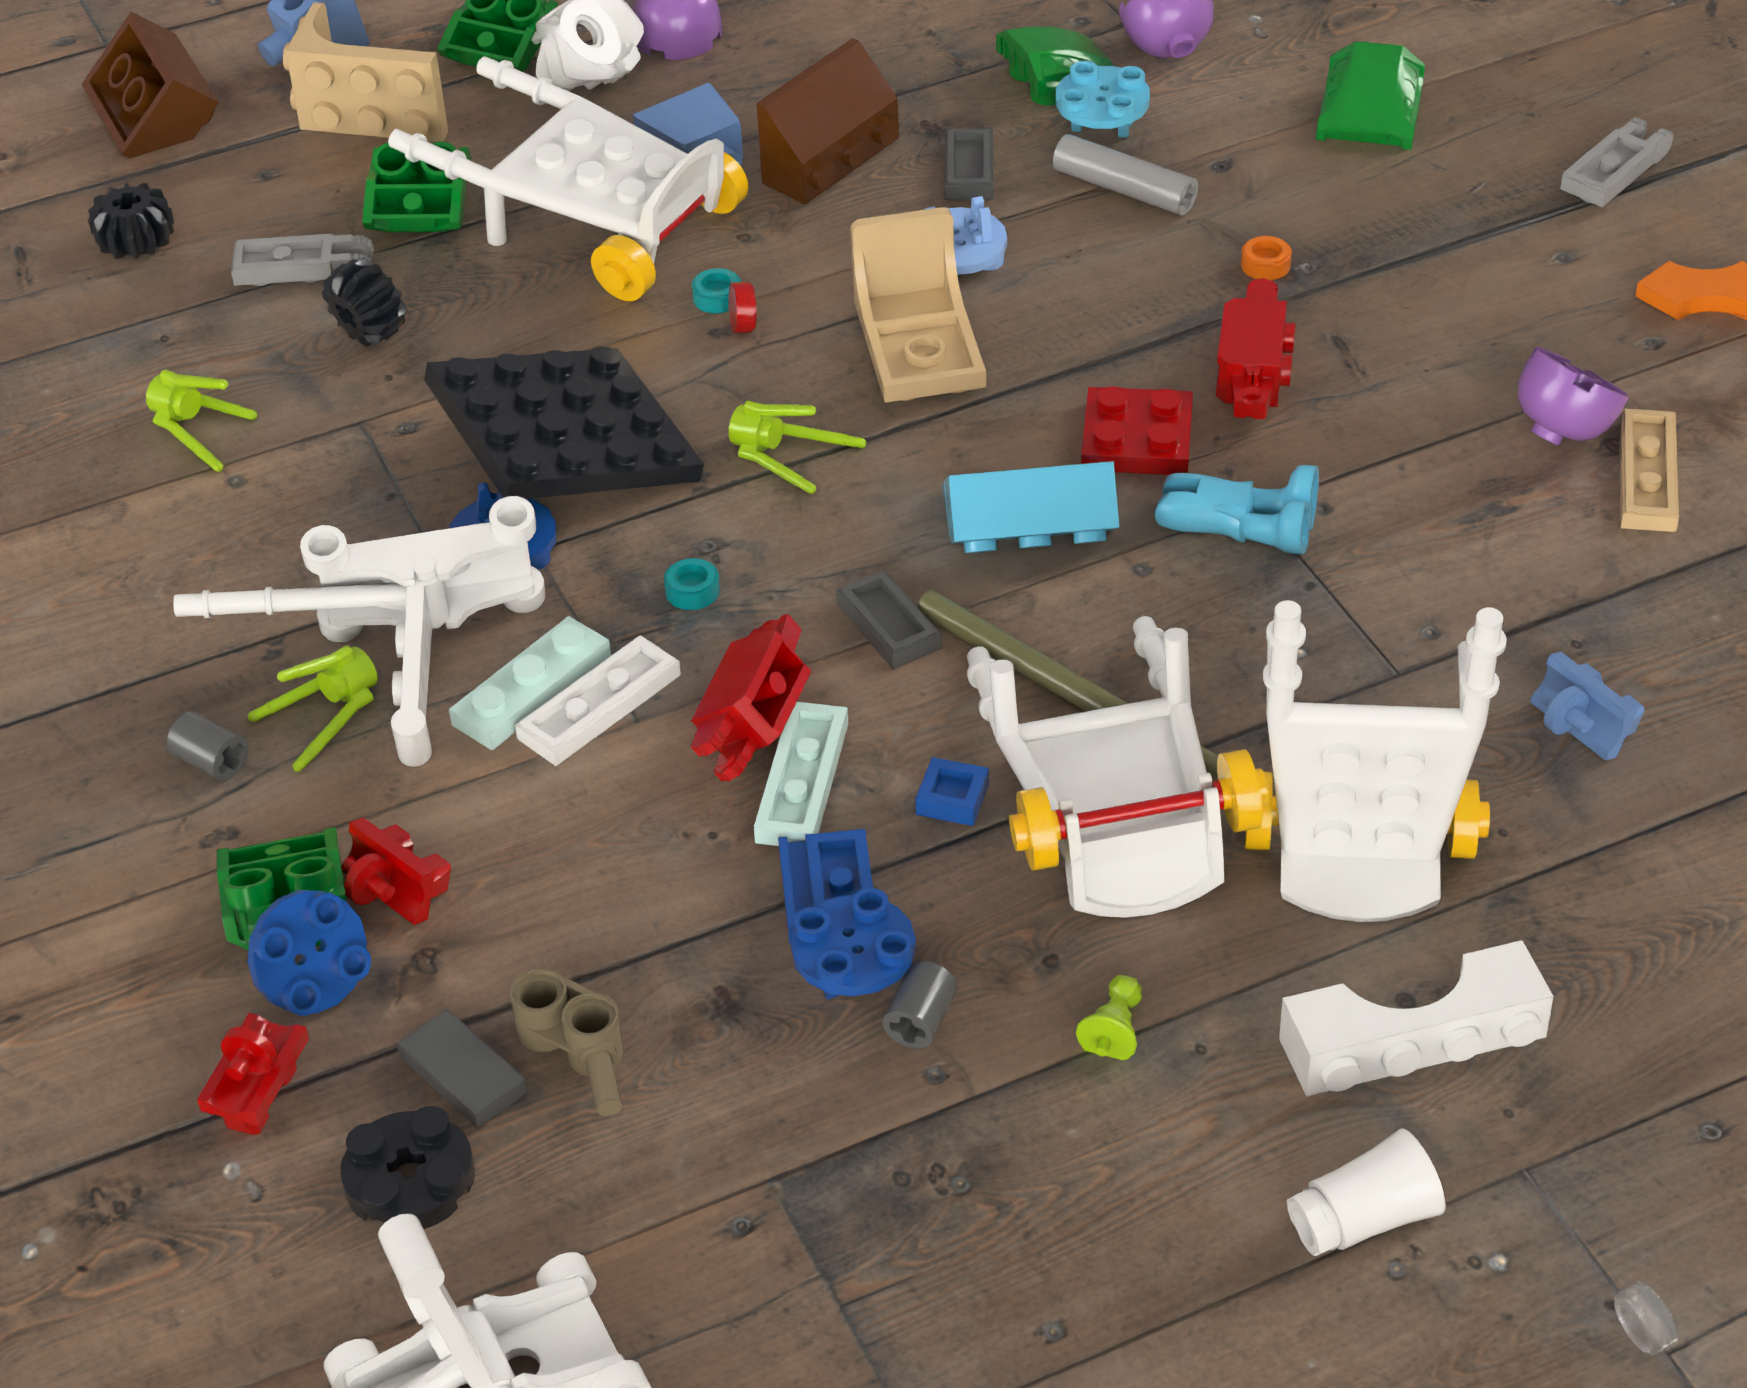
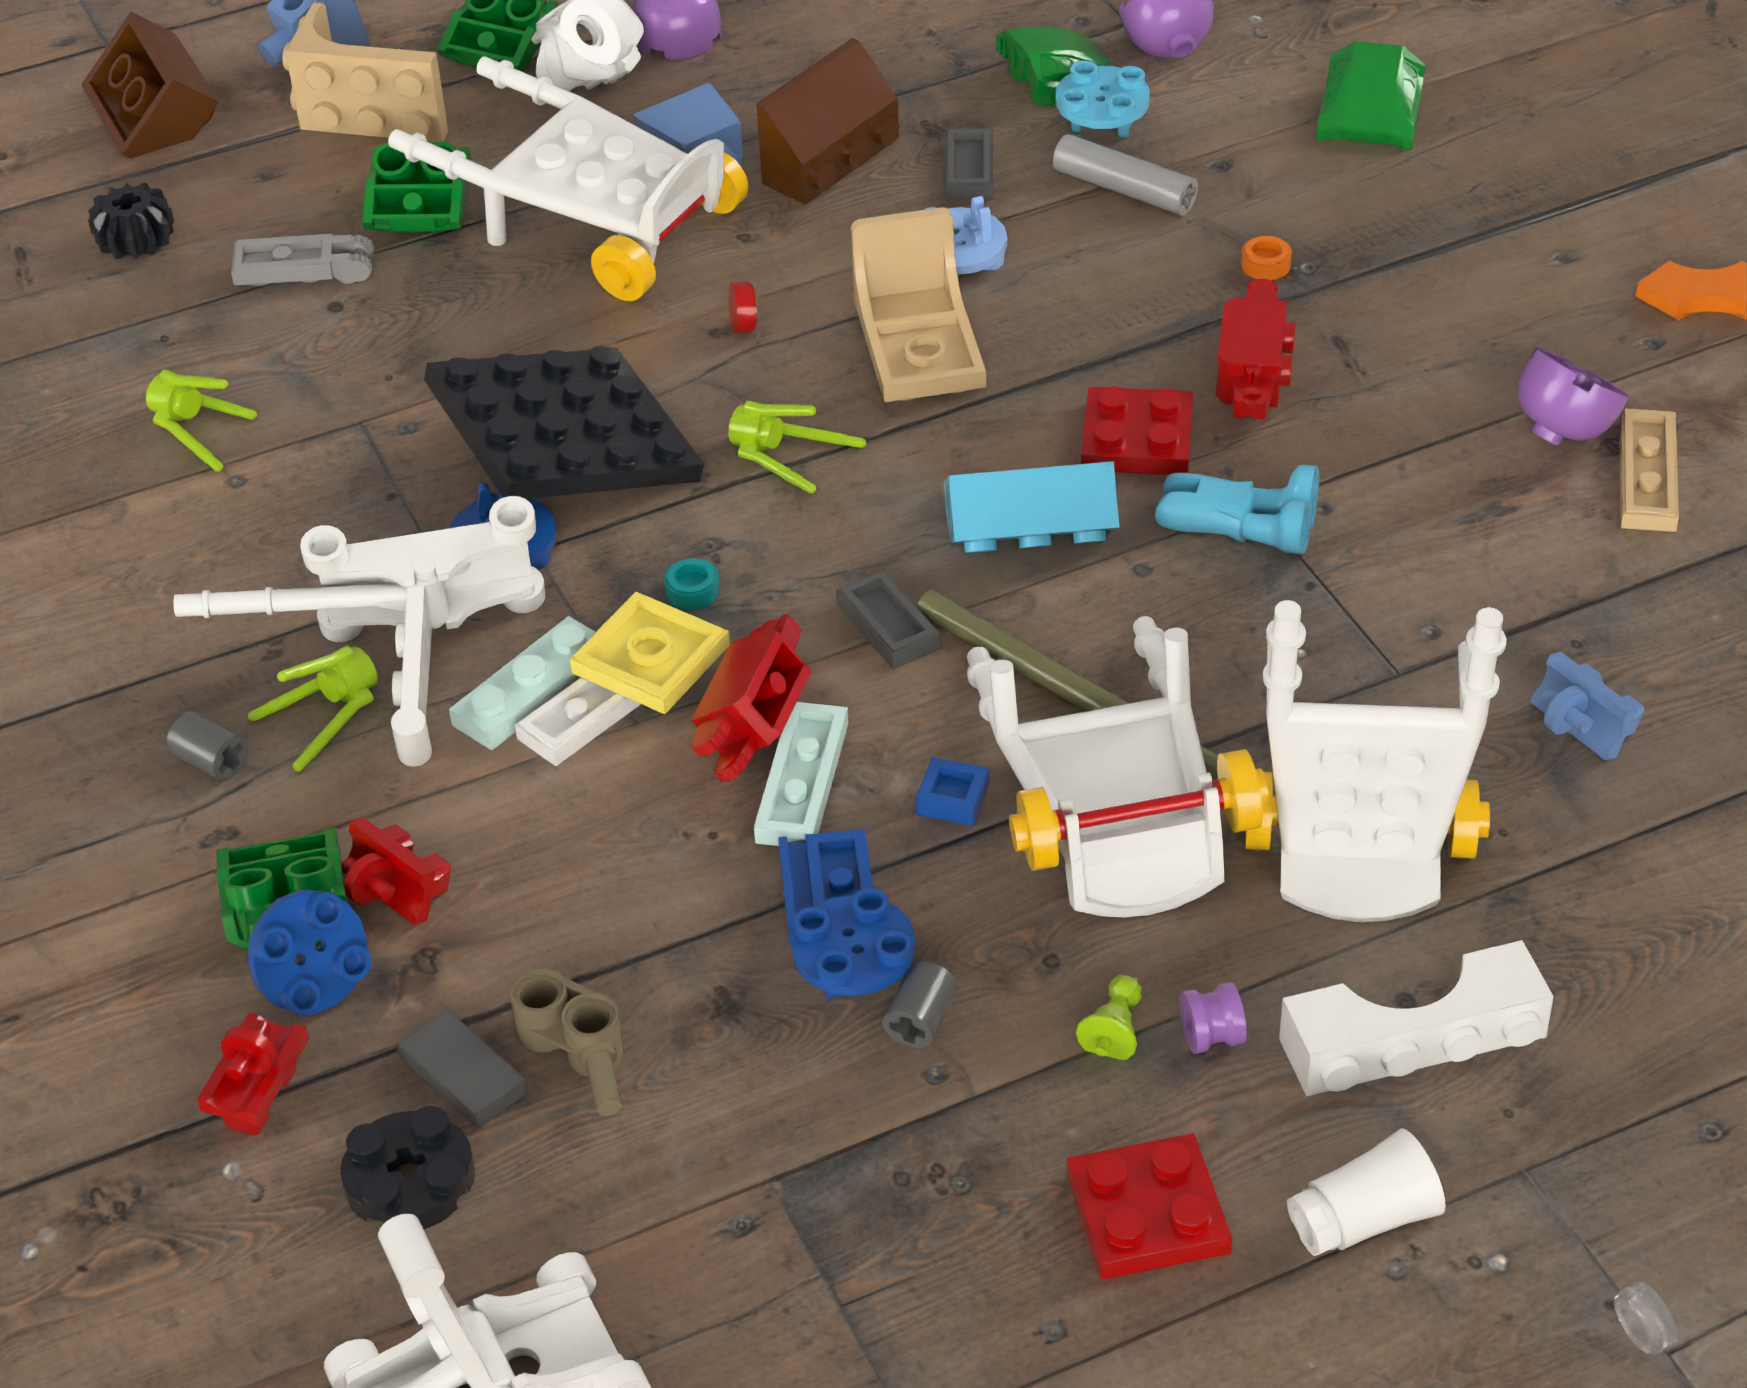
black gear [322,257,408,347] -> none
teal tile [691,268,741,313] -> none
light grey hinge [1560,117,1674,207] -> none
none -> light yellow tile [570,592,730,714]
none -> red plate [1066,1133,1232,1280]
none -> medium lavender wheel [1179,982,1247,1054]

